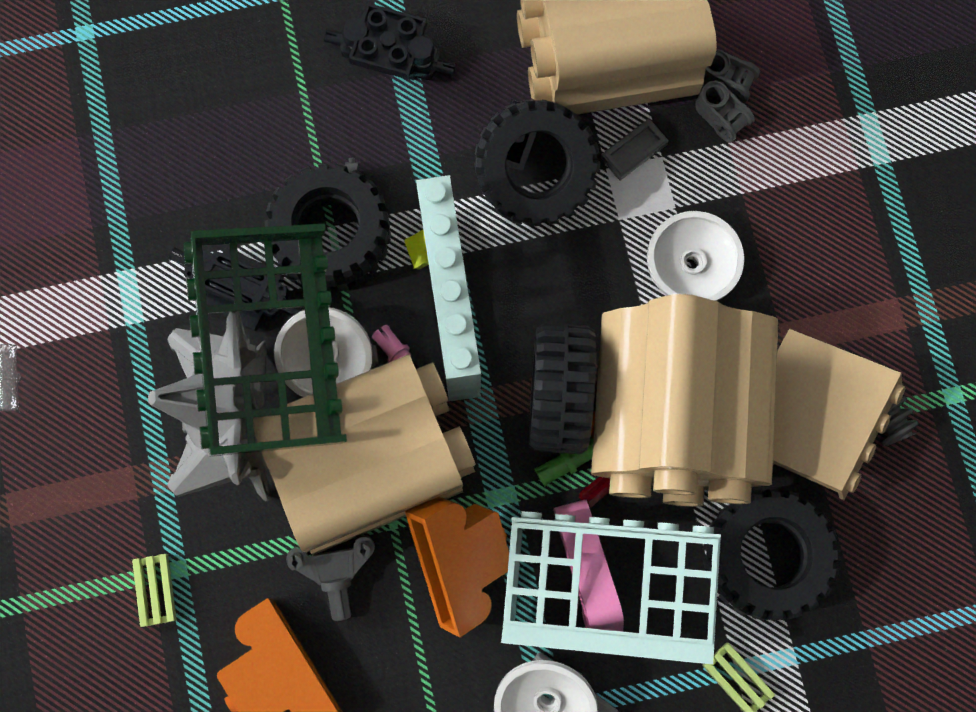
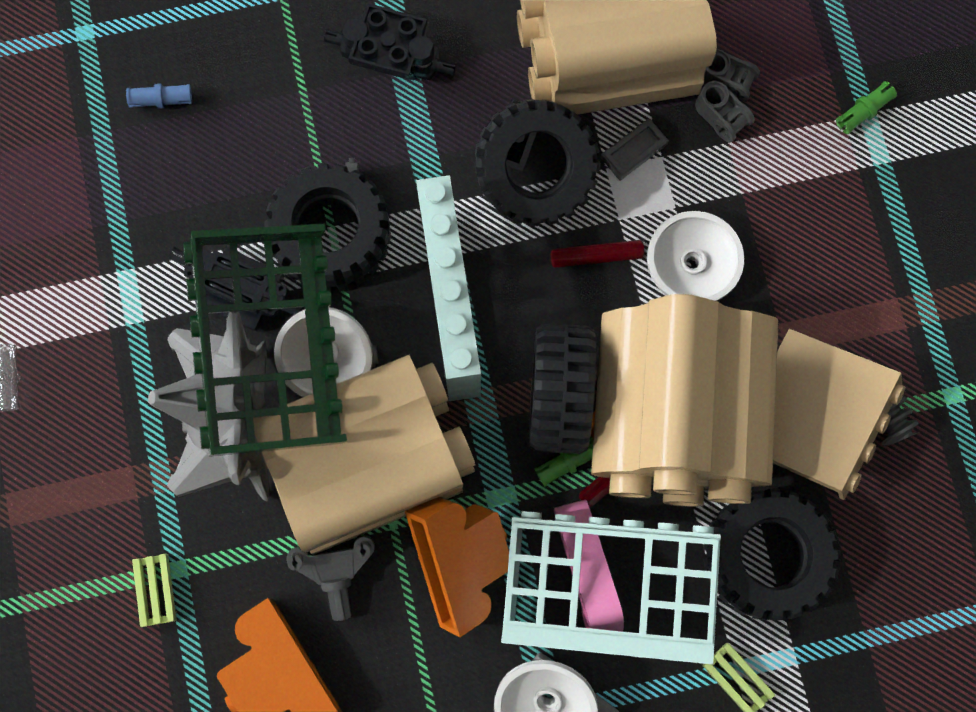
bright pink pin [372,325,411,362] -> none
neon yellow tile [404,230,429,269] -> none
none -> medium blue pin [126,83,193,109]
none -> dark red axle [550,240,644,268]
none -> bright green pin [836,81,897,134]

